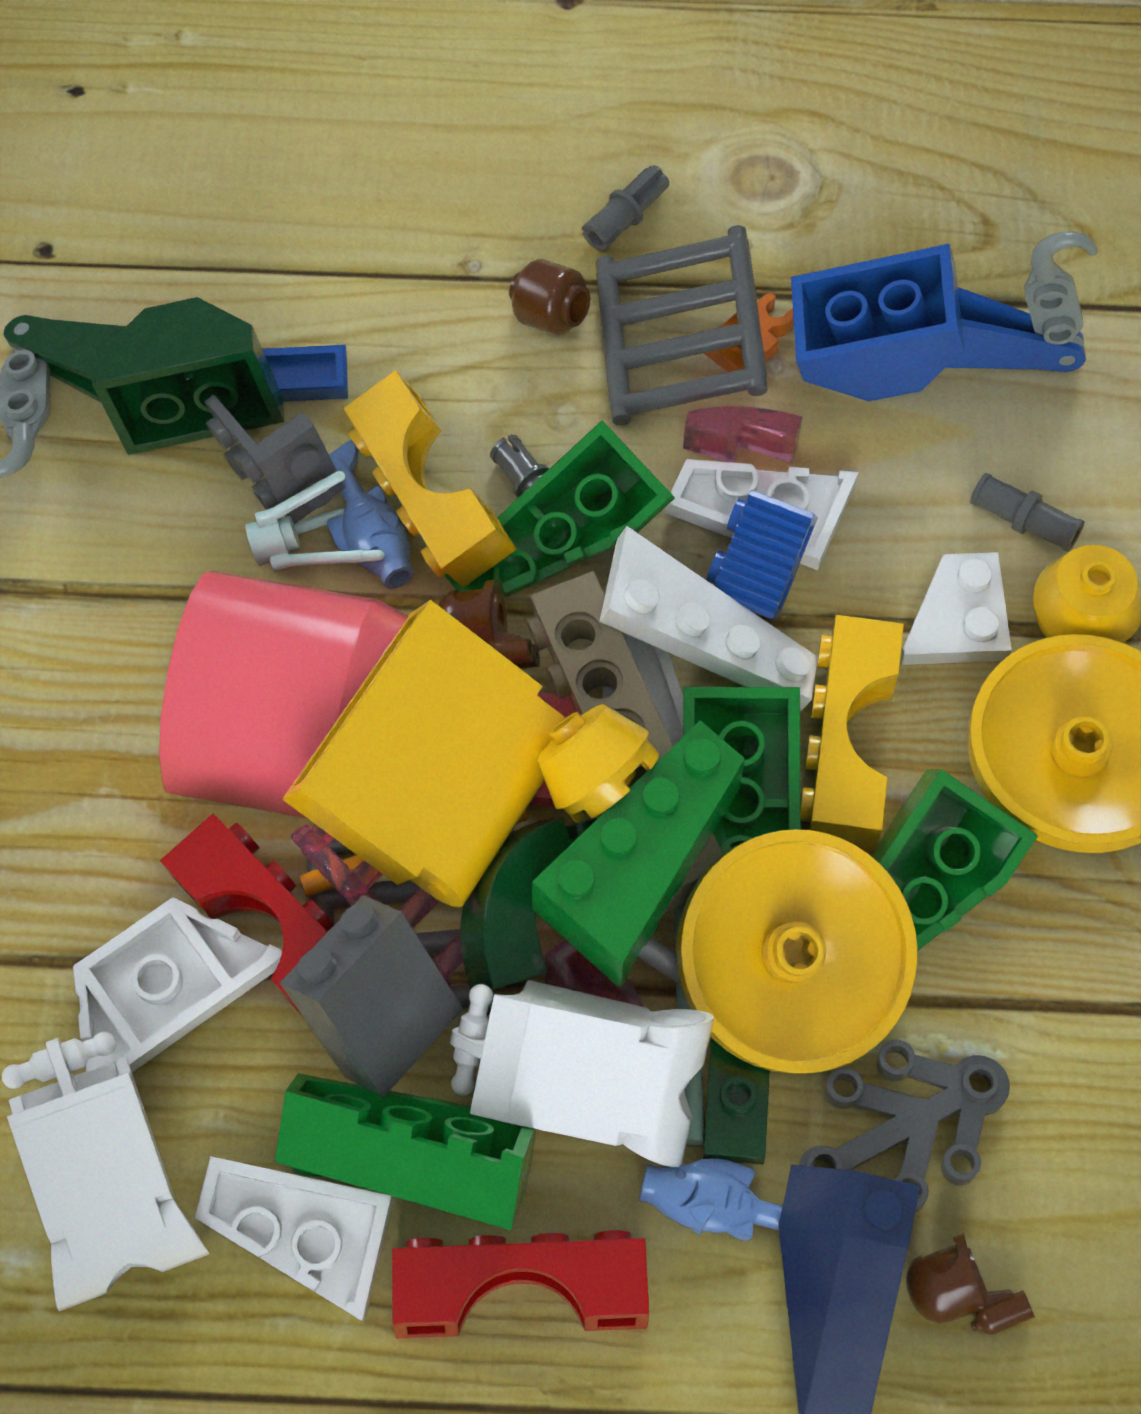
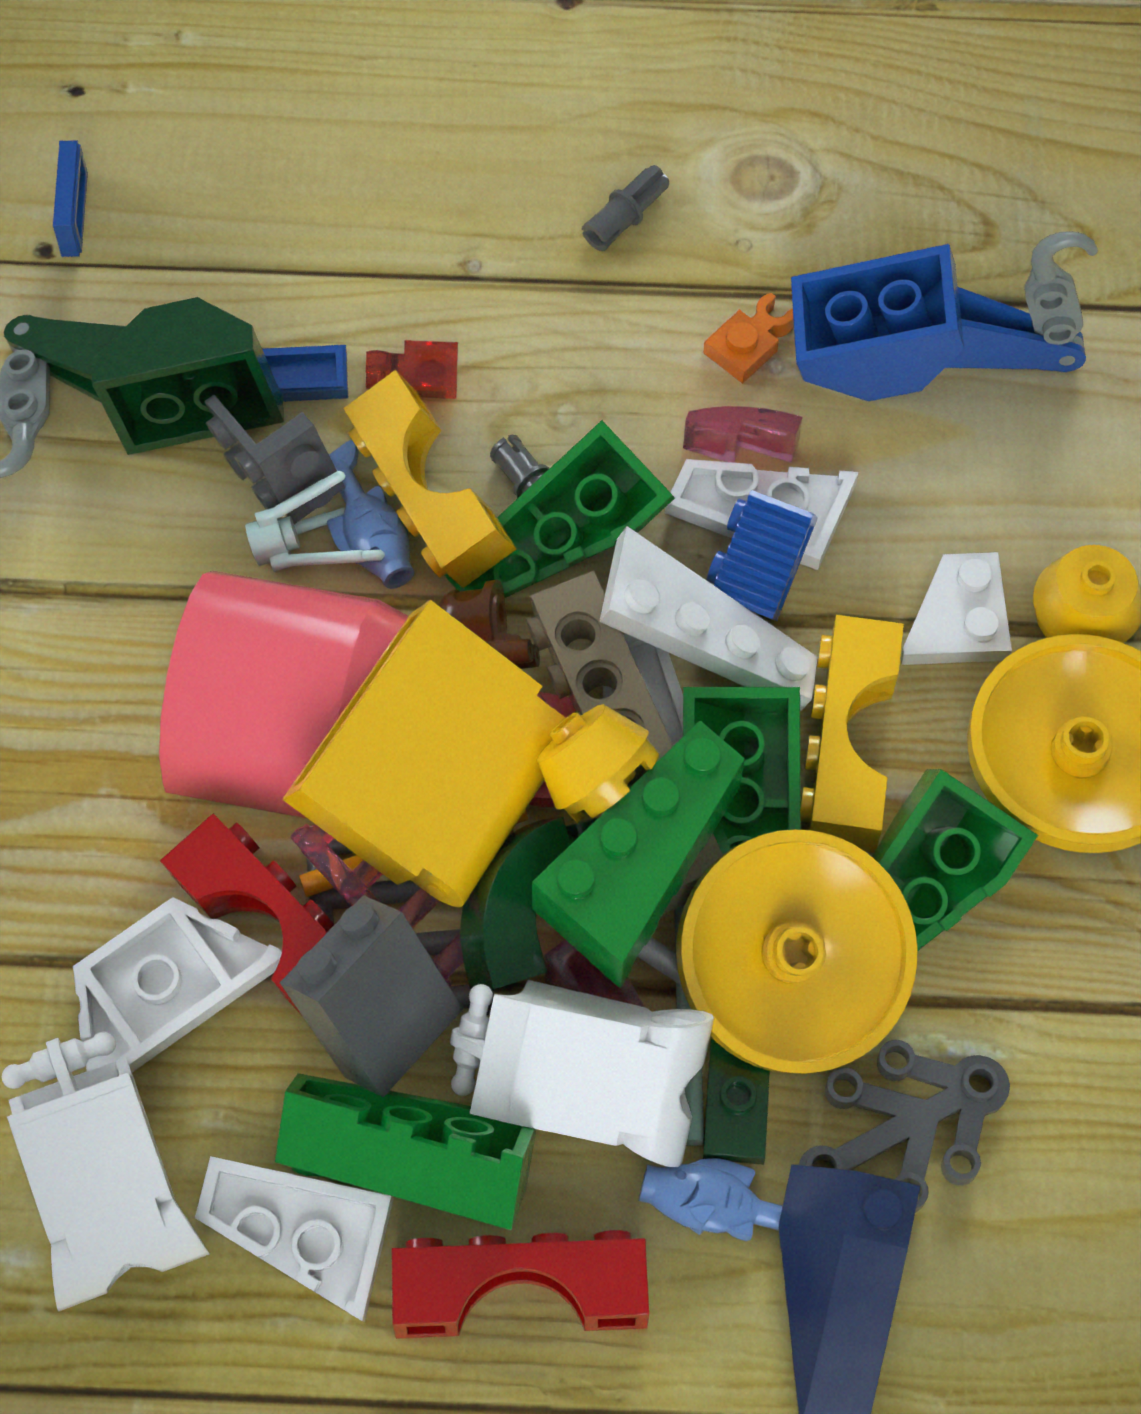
reddish brown head [509,259,591,335] -> none
dark grey bar [596,225,768,425] -> none
reddish brown piece [906,1233,1035,1335] -> none
dark grey pin [970,473,1085,552] -> none
none -> blue tile [53,140,88,257]
none -> clear red plate [366,340,458,399]

